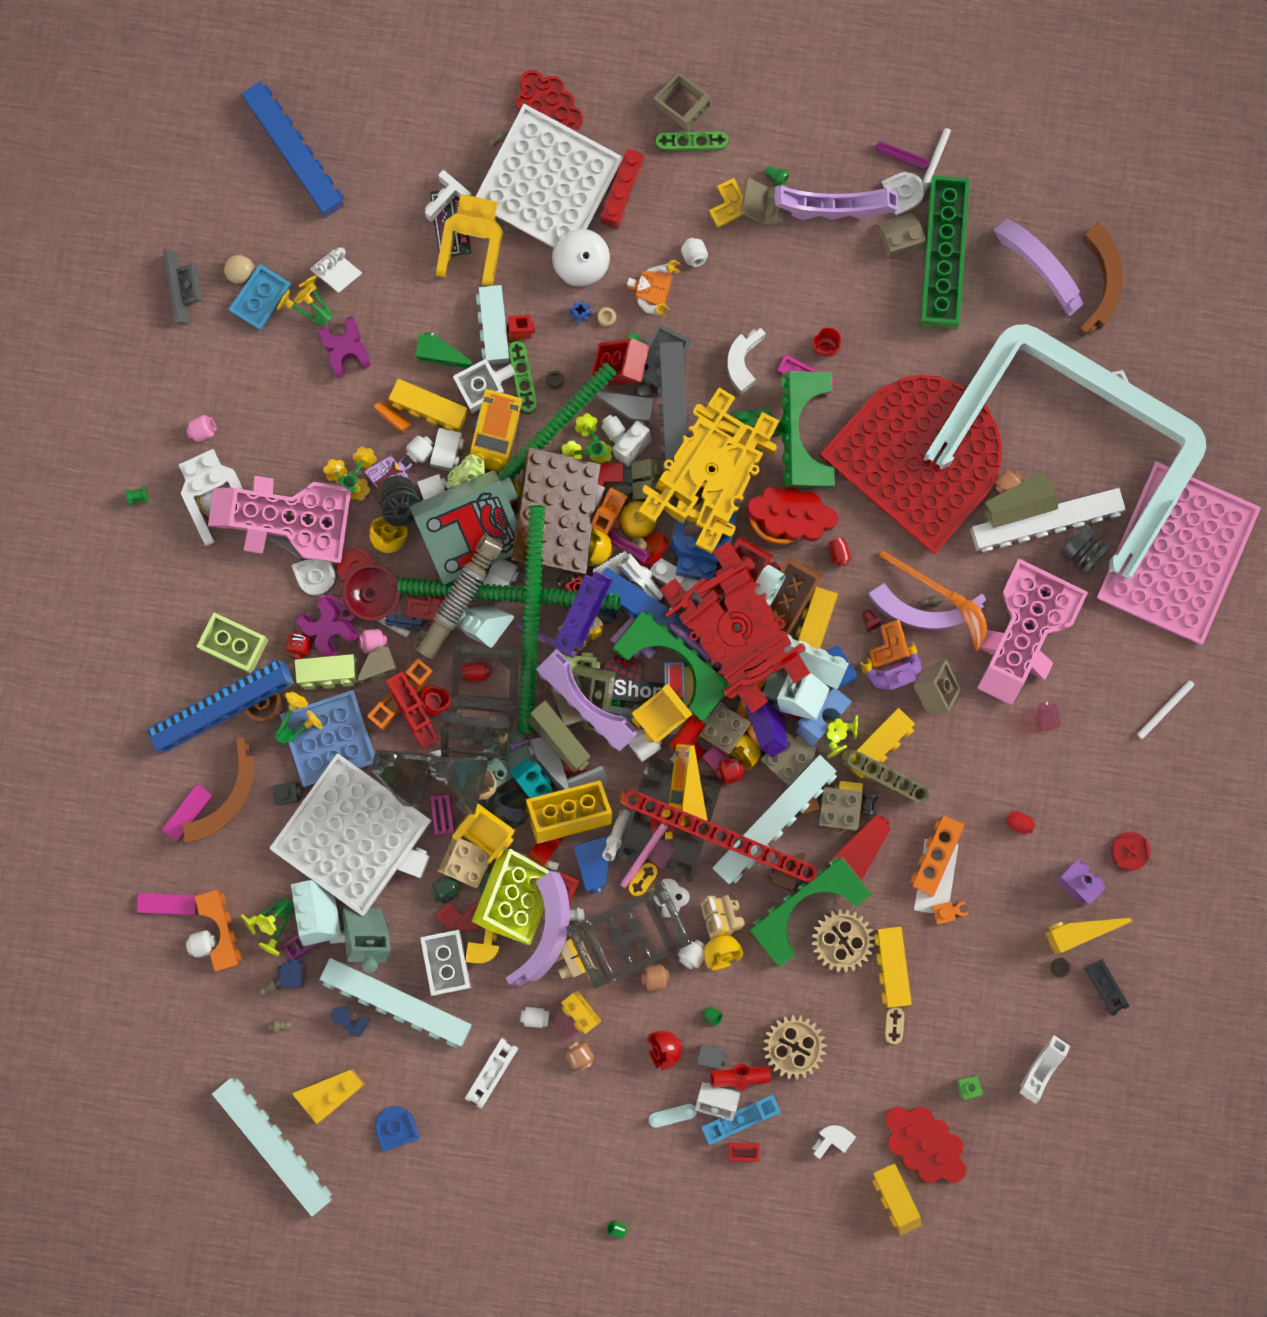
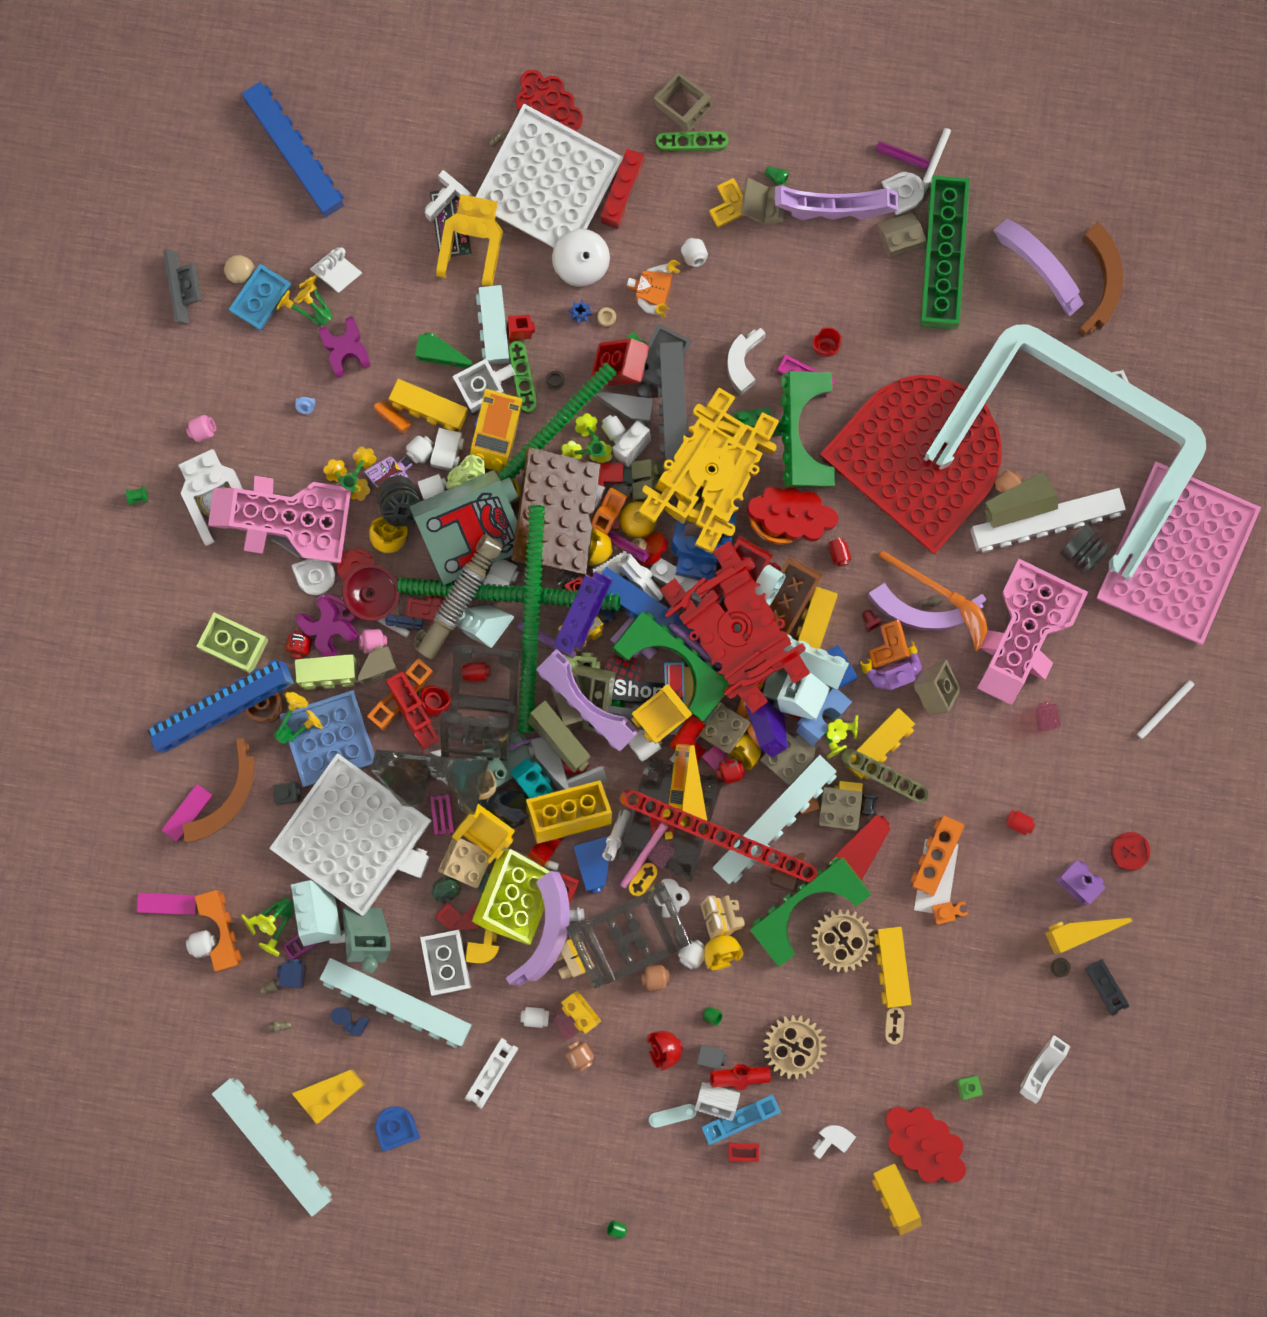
none -> light blue plate [295,397,315,414]

